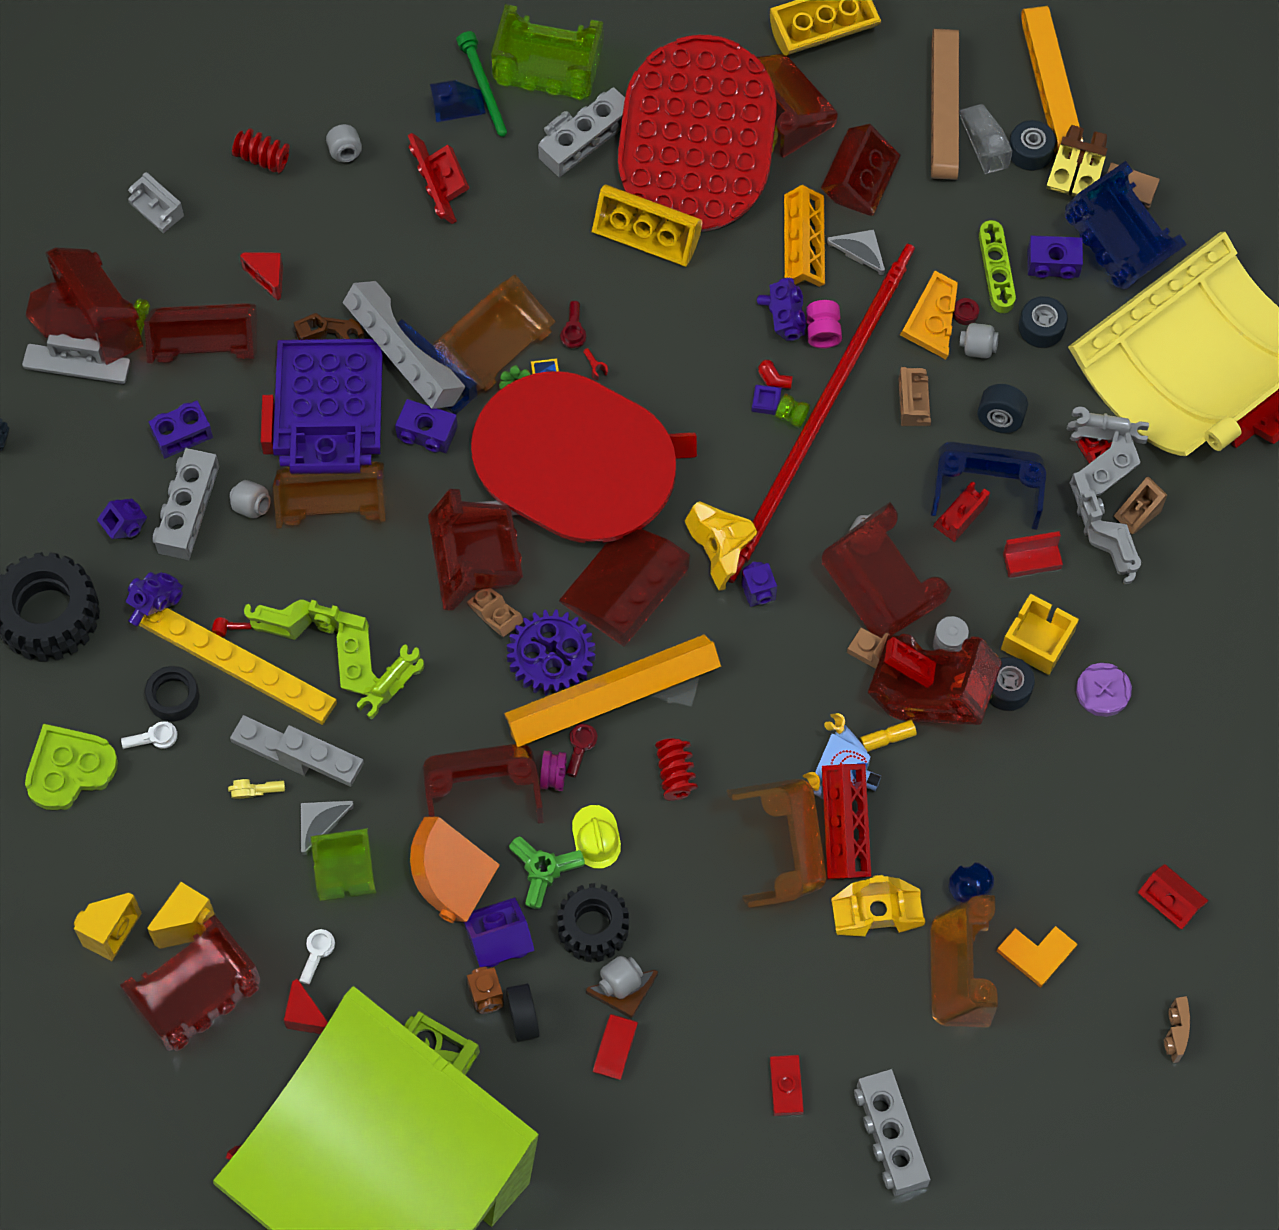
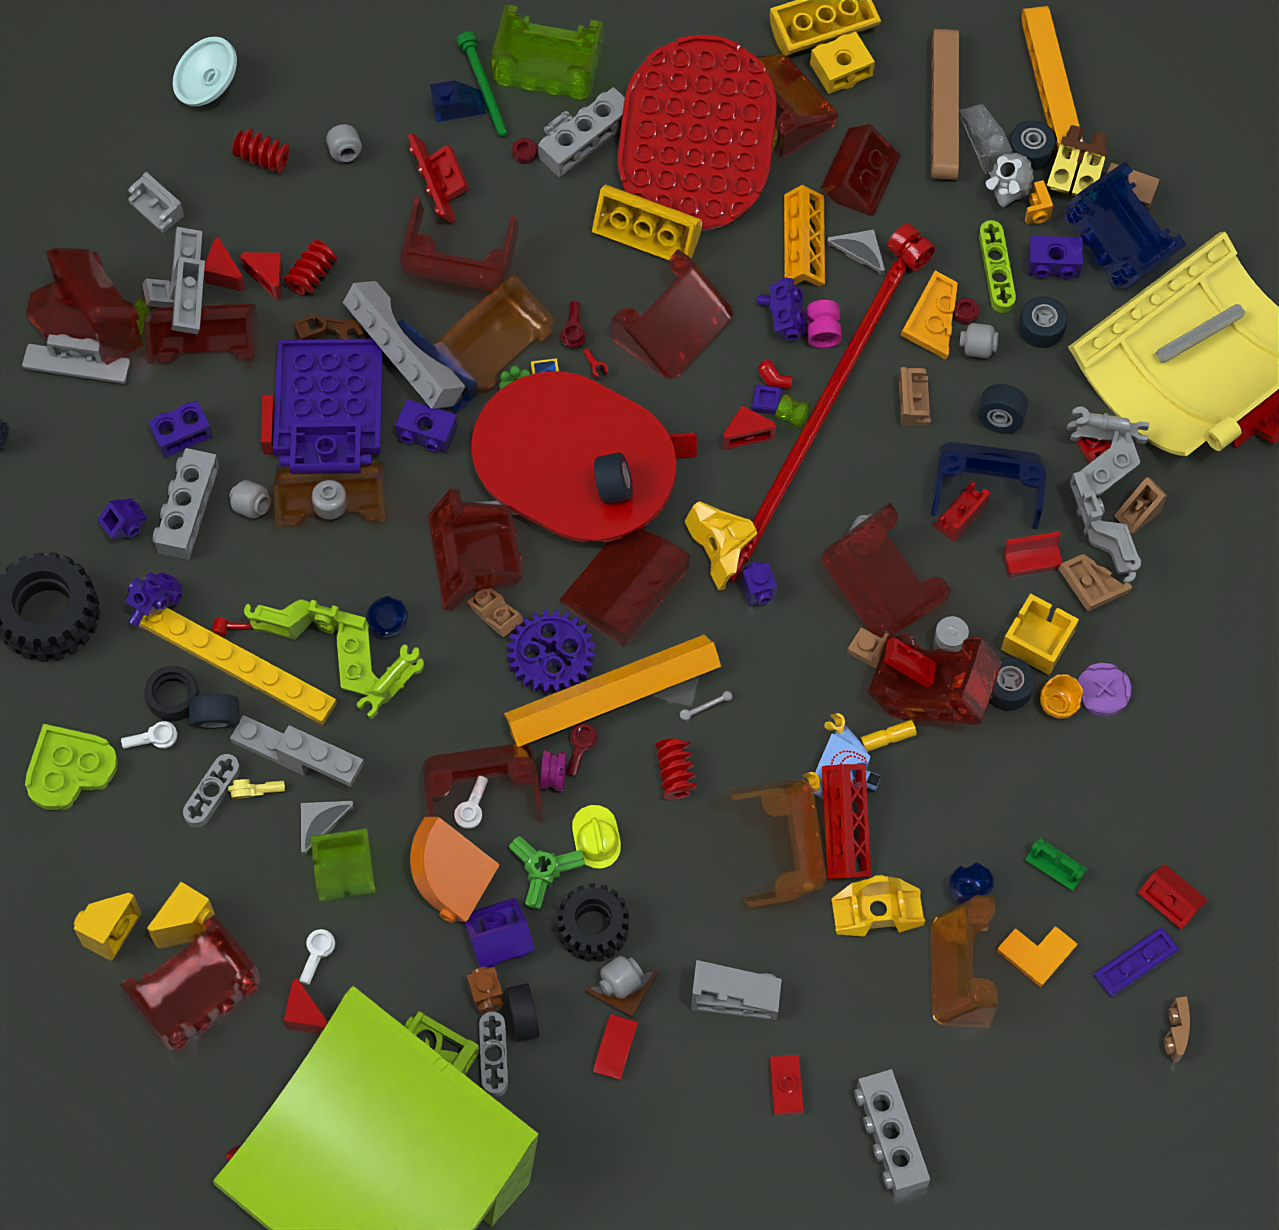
none -> light grey tile [142,278,174,308]
none -> light grey bracket [170,227,205,334]
none -> light aqua dish [173,37,237,107]
none -> light grey beam [183,754,240,828]
none -> black wheel [189,694,240,729]
none -> red slope [204,237,245,291]
none -> red piece [284,239,338,296]
none -> light grey head [311,480,348,520]
none -> clear blue hair [366,596,408,638]
none -> clear red windscreen [400,197,519,291]
none -> white plate [454,776,488,829]
none -> light grey beam [479,1011,508,1097]
none -> dark red tile [512,138,537,164]
none -> black wheel [594,452,633,504]
none -> clear red windscreen [612,249,732,379]
none -> light grey hinge [680,691,733,722]
none -> light grey wedge [691,960,782,1020]
none -> red slope [722,406,776,450]
none -> yellow brick [810,31,875,94]
none -> red wheel [887,223,936,272]
none -> light grey animal [986,153,1034,208]
none -> light orange bracket [1025,180,1053,225]
none -> green hinge [1025,838,1087,891]
none -> light orange hair [1040,674,1084,719]
none -> medium nougat wing [1059,554,1132,612]
none -> dark purple tile [1093,927,1179,998]
none -> light grey axle [1156,304,1245,363]

